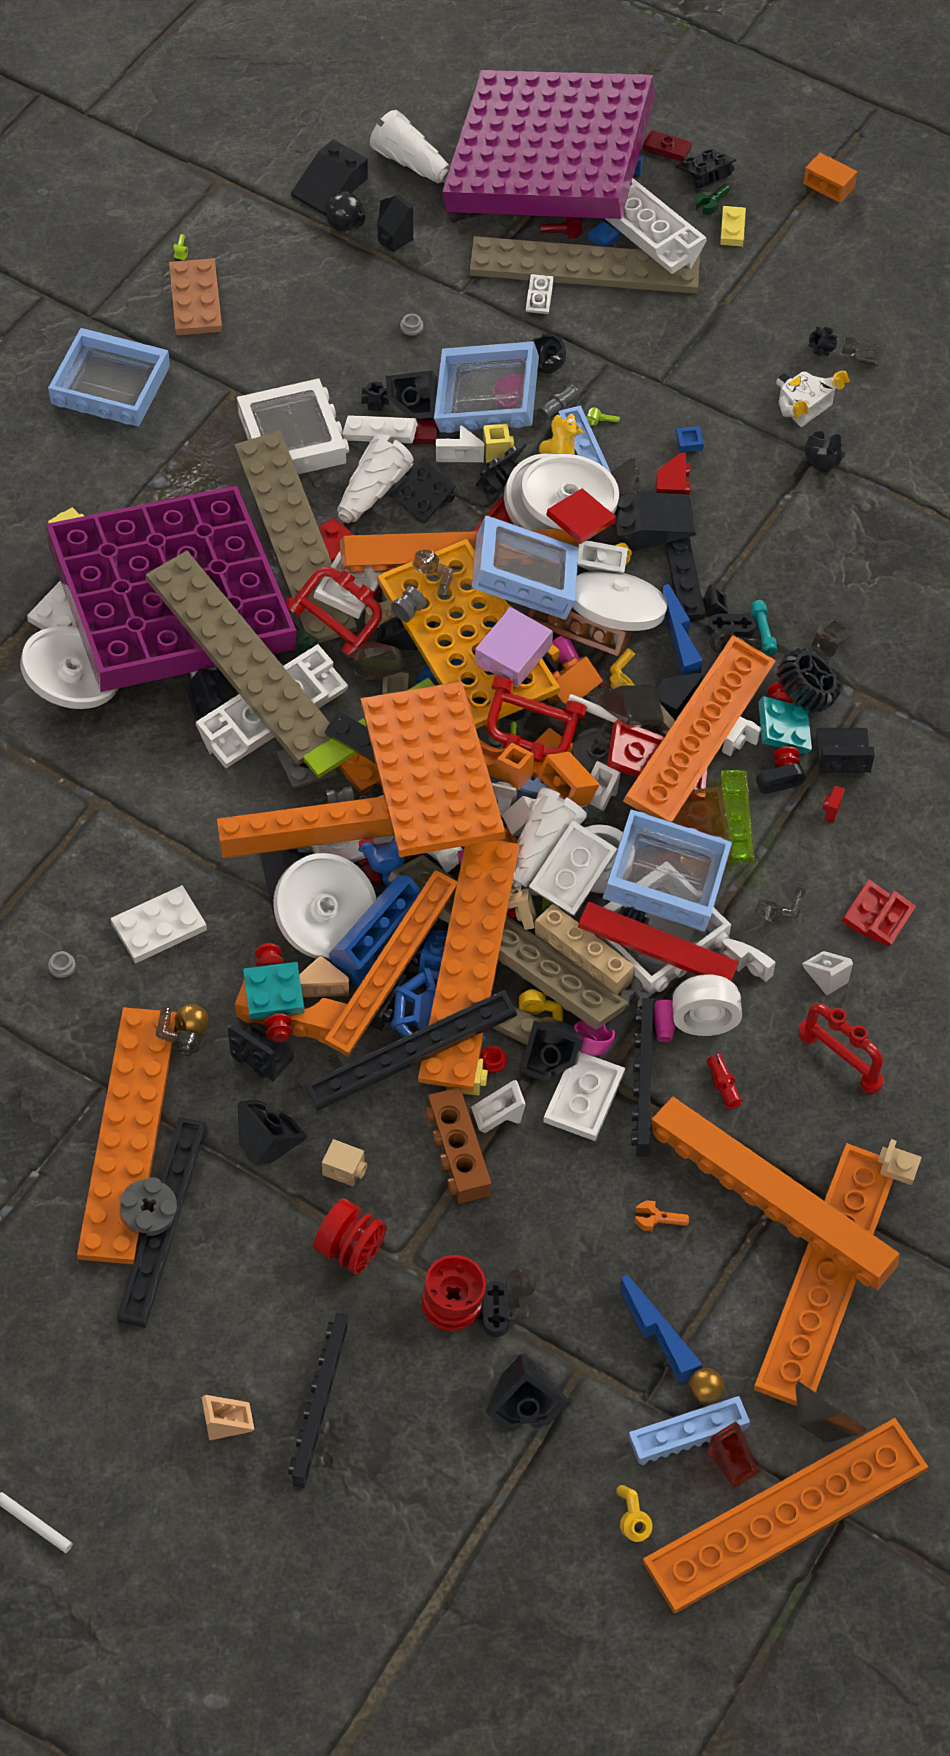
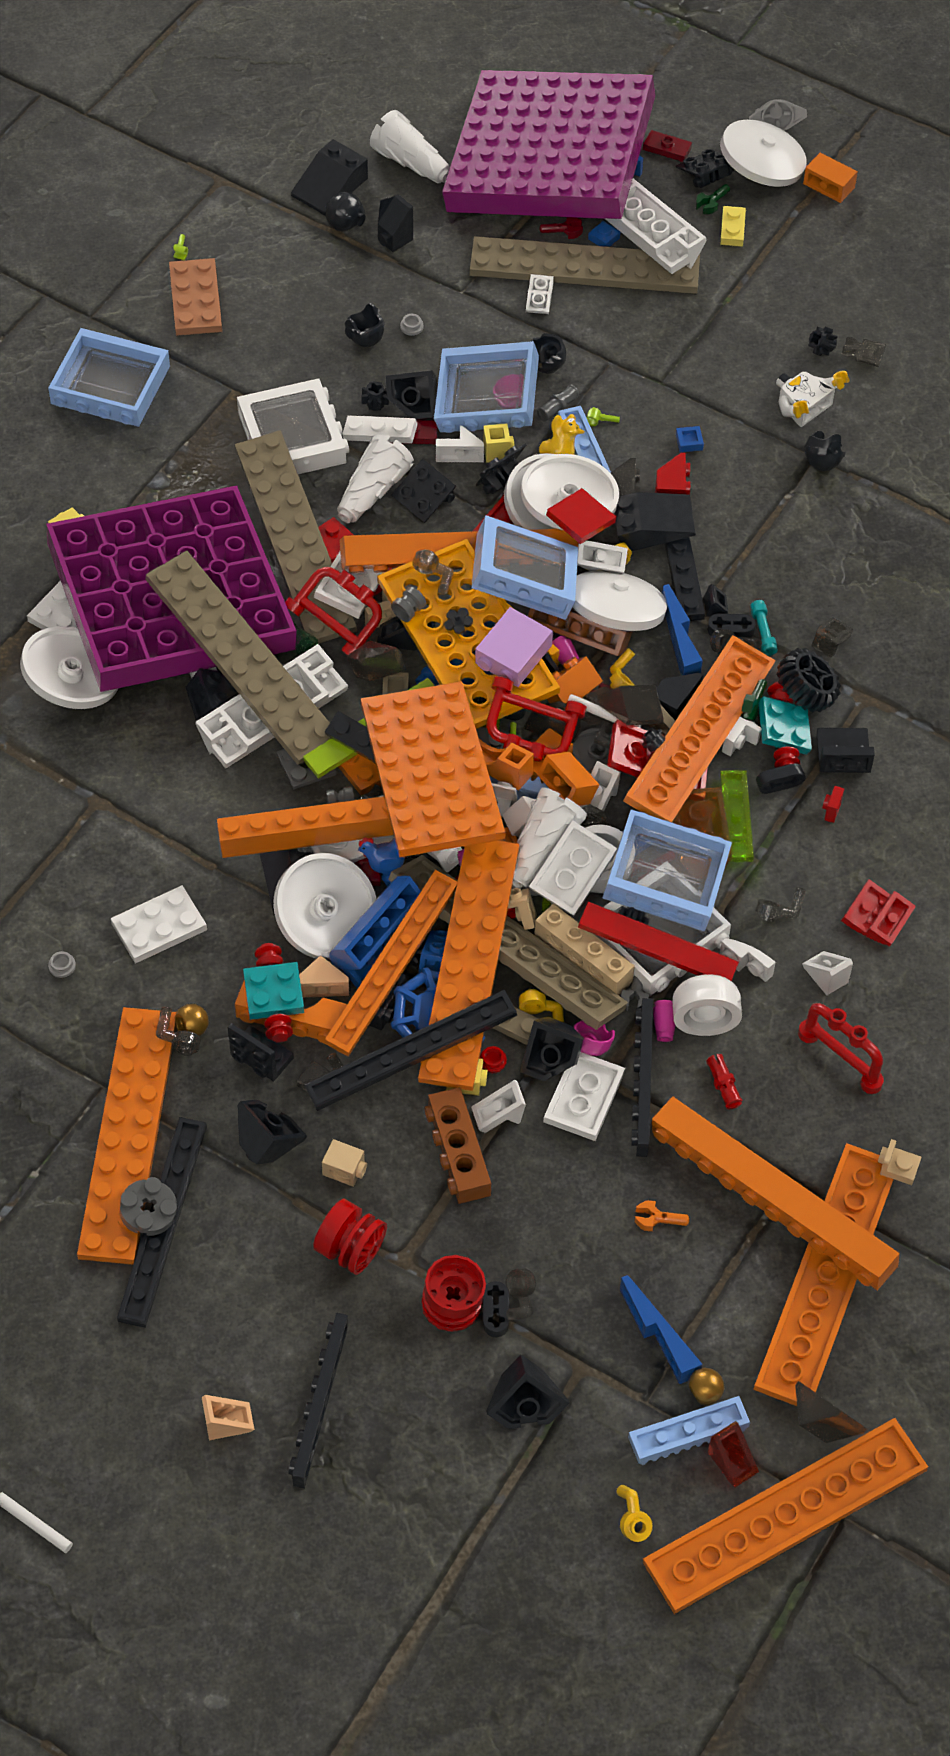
none -> black cap [345,303,385,347]
none -> black plant [444,608,473,634]
none -> black plate [642,728,666,752]
none -> white dish [720,120,807,187]
none -> dark green bar [741,679,768,720]
none -> light grey hat [749,99,807,131]

